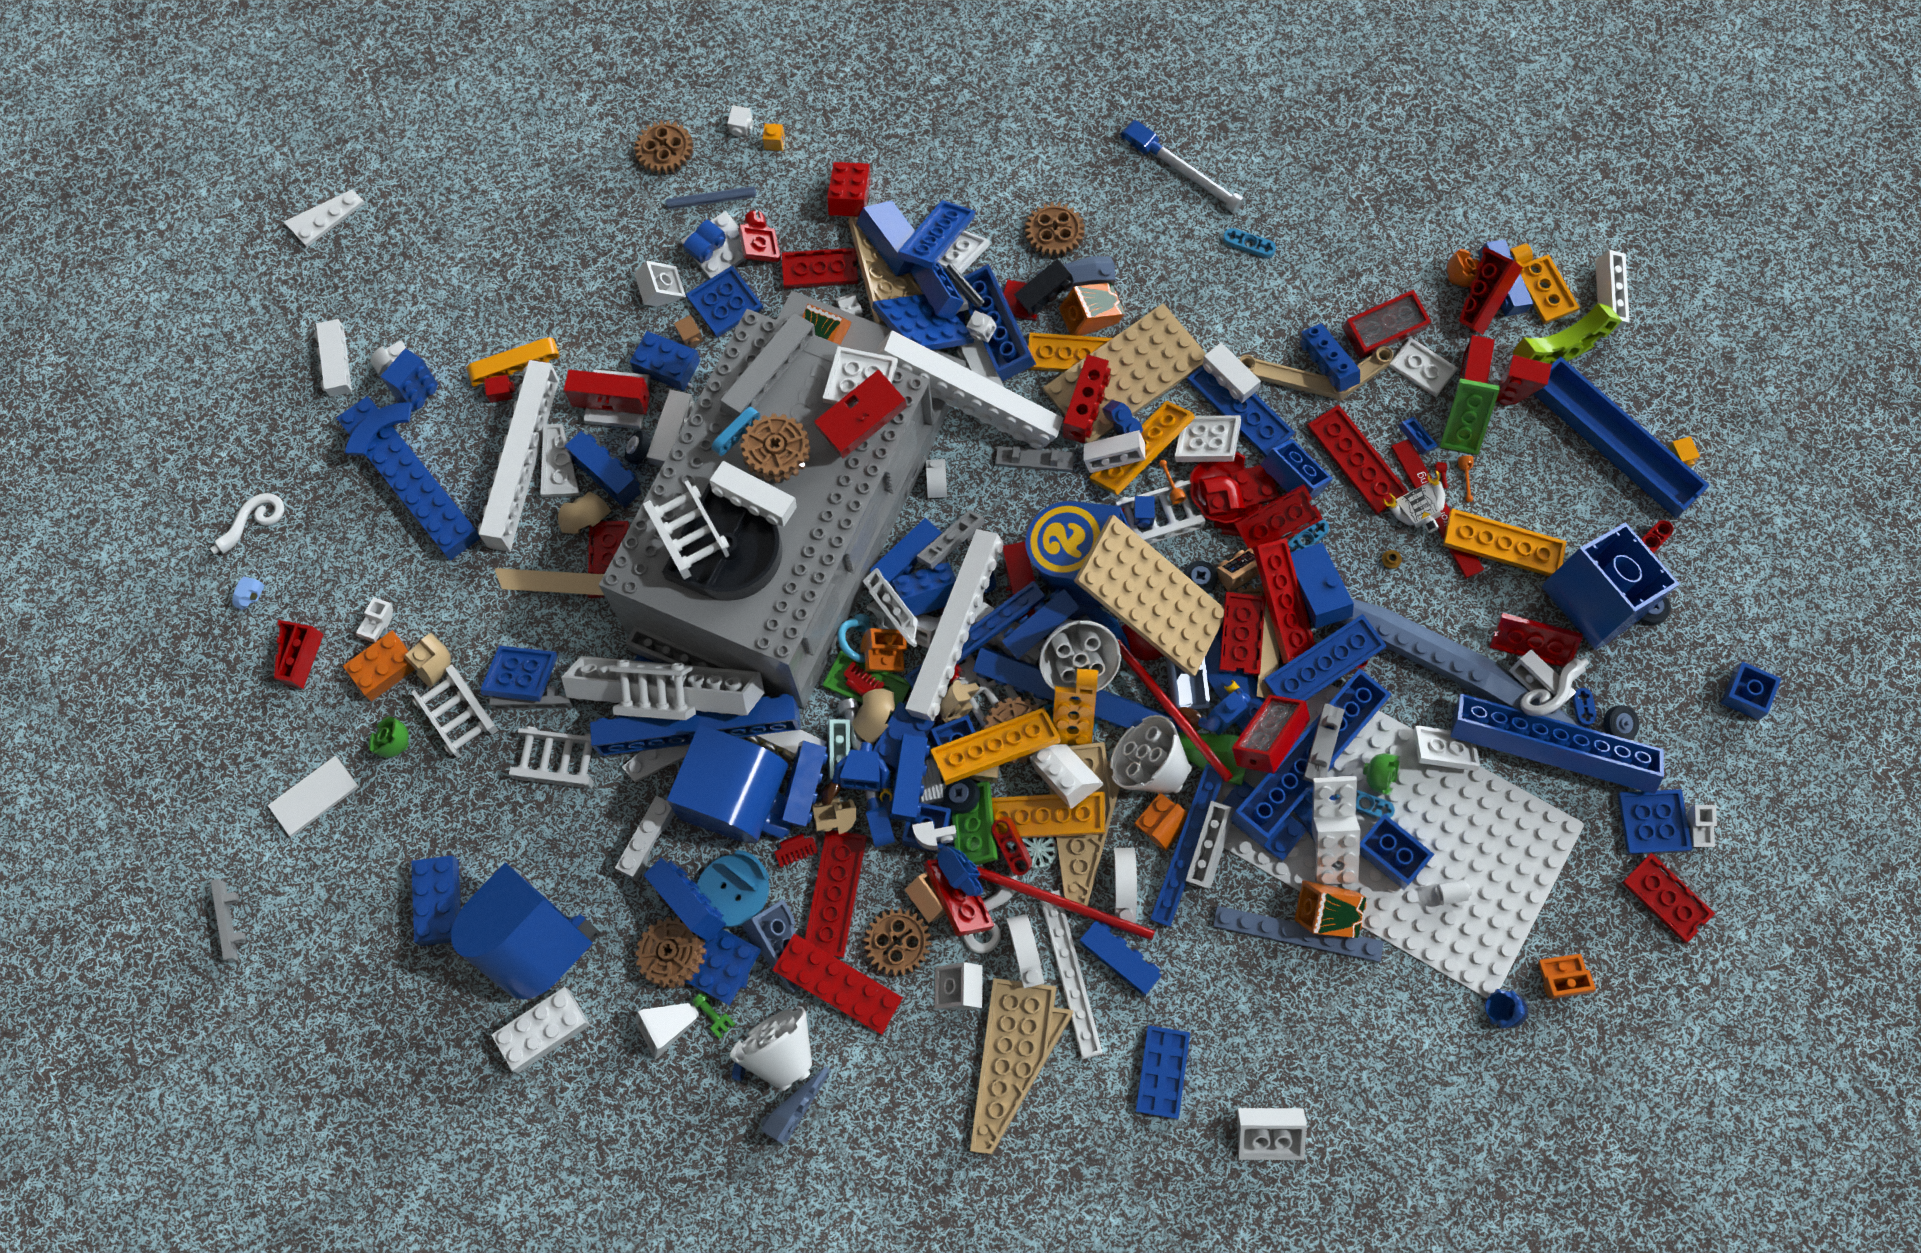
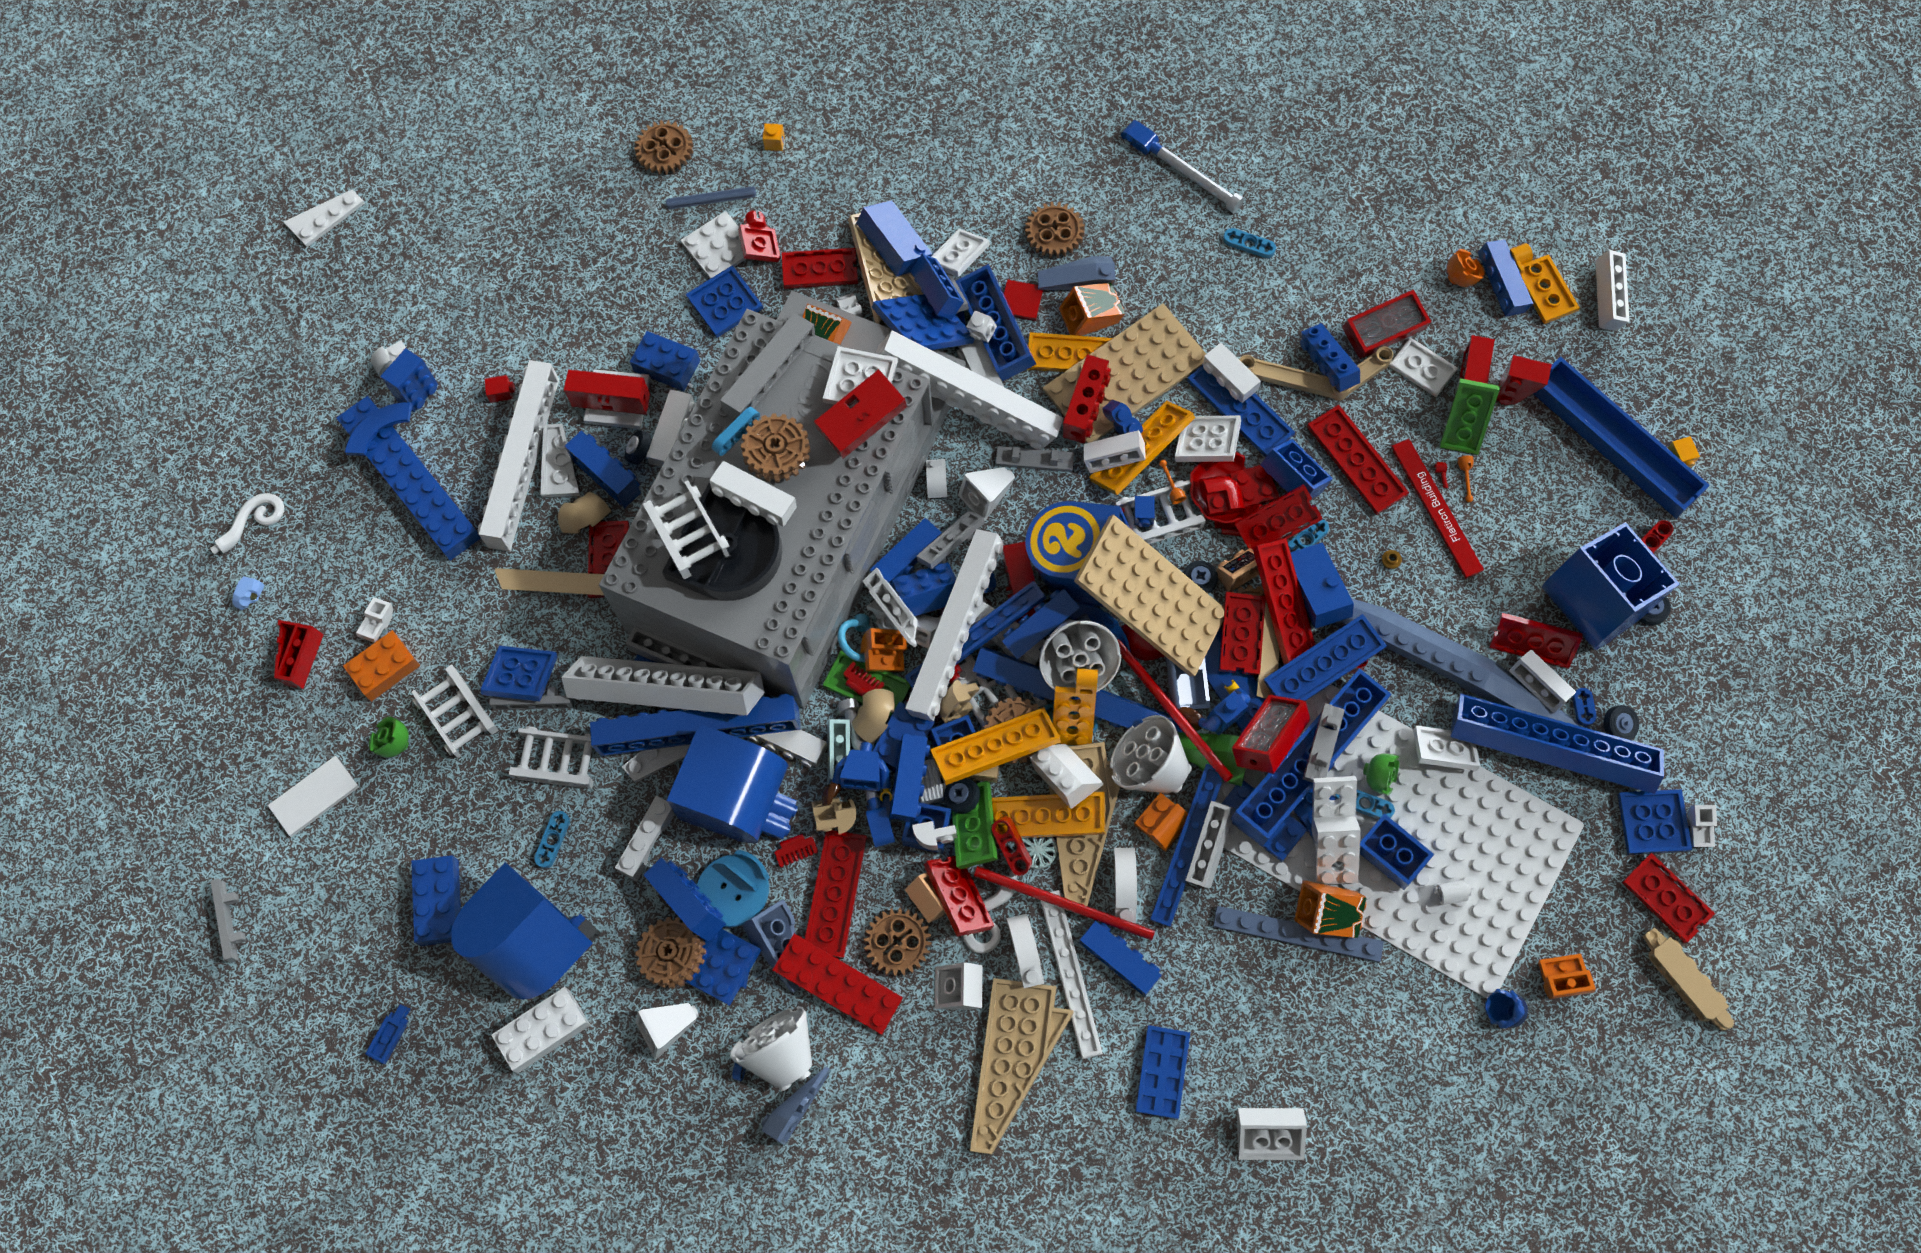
white brick [315,319,352,397] -> none
tan brick [403,632,451,688] -> none
light orange beam [466,337,560,387] -> none
white fence [609,660,696,720] -> none
white slope [634,261,686,307] -> none
medium nougat brick [674,315,703,347] -> none
blue brick [683,219,726,264] -> none
bright green hinge [692,993,735,1039] -> none
white brick [727,105,753,136] -> none
blue brick [778,740,828,828] -> none
red brick [827,162,871,217] -> none
blue plate [897,200,976,269] -> none
blue hinge [937,846,984,897] -> none
dark grey axle [944,264,984,308] -> none
black brick [1014,259,1074,317] -> none
torso [1382,471,1445,533] -> none
blue tile [1398,417,1438,455] -> none
light orange plate [1443,508,1567,576] -> none
red wedge [1459,247,1523,335] -> none
lime brick [1512,303,1622,364] -> none
white plant [1520,657,1589,716] -> none
blue brick [1720,661,1782,720] -> none
none -> blue hinge [365,1004,411,1065]
none -> dark azure beam [534,811,570,869]
none -> white slope [958,467,1015,521]
none -> tan hinge [1643,928,1734,1031]

